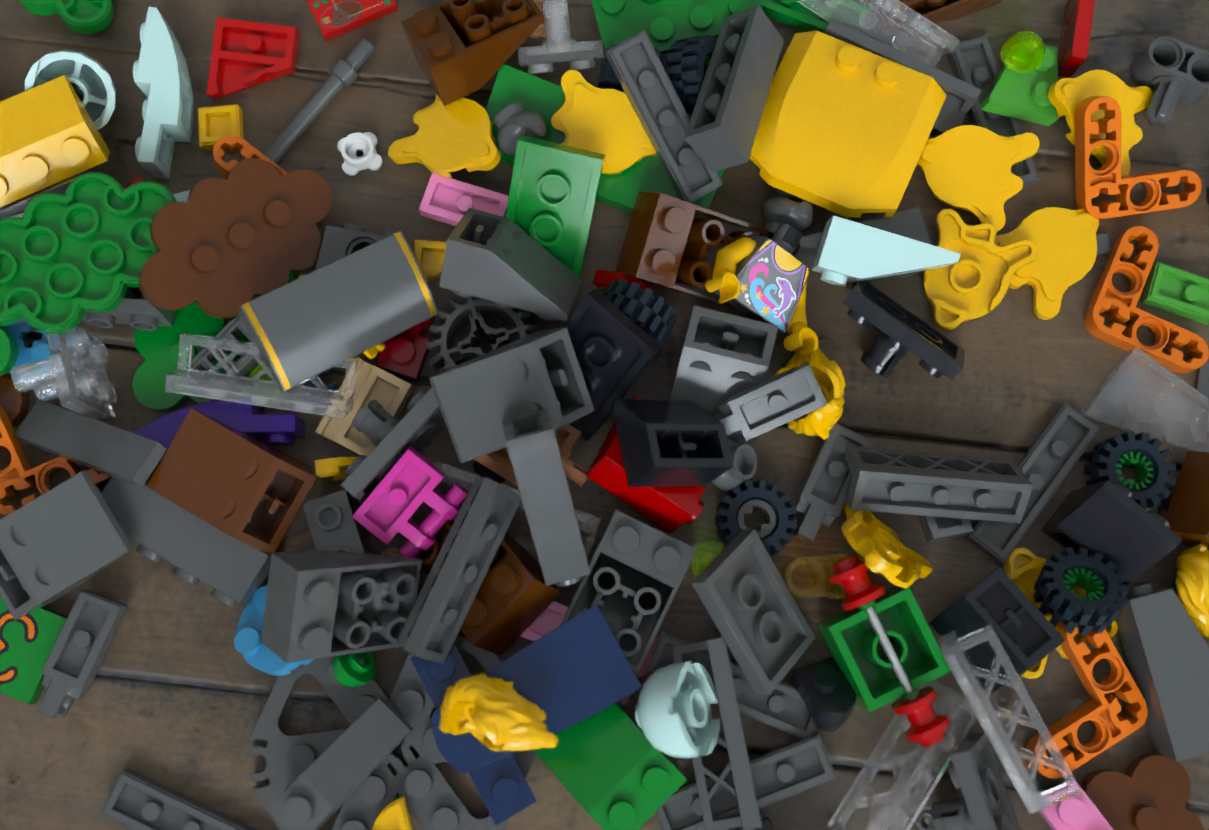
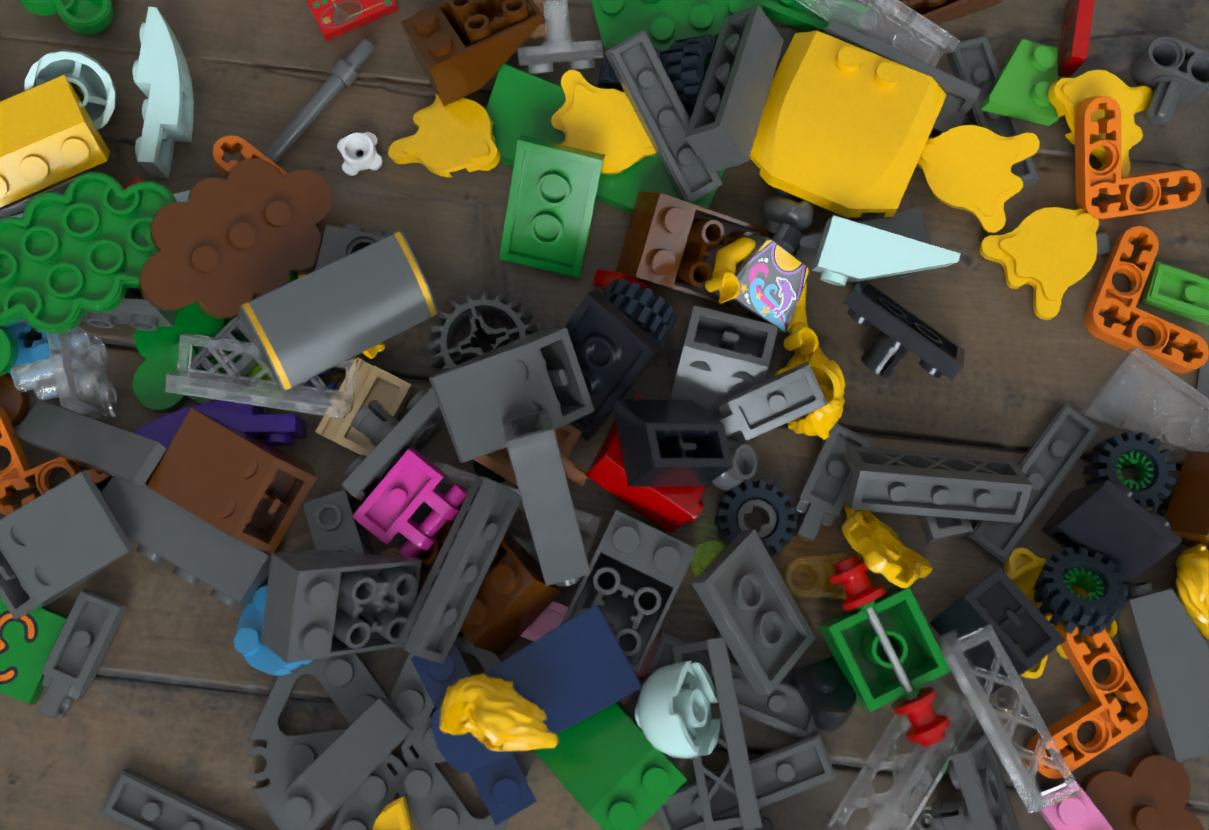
yellow tile [198,104,244,152] -> none
red wing [206,17,301,100] -> none
yellow tile [314,457,358,483] -> none
green plate [332,651,376,687] -> none
dark red plate [376,316,435,382] -> none
yellow tile [413,239,447,282] -> none
bright pink plate [418,172,509,226] -> none
dark grey slope [439,208,582,321] -> none
dark grey animal [494,102,546,166] -> none
yellow tile [923,209,1038,331] -> none
clear neon green plate [1001,31,1045,73] -> none

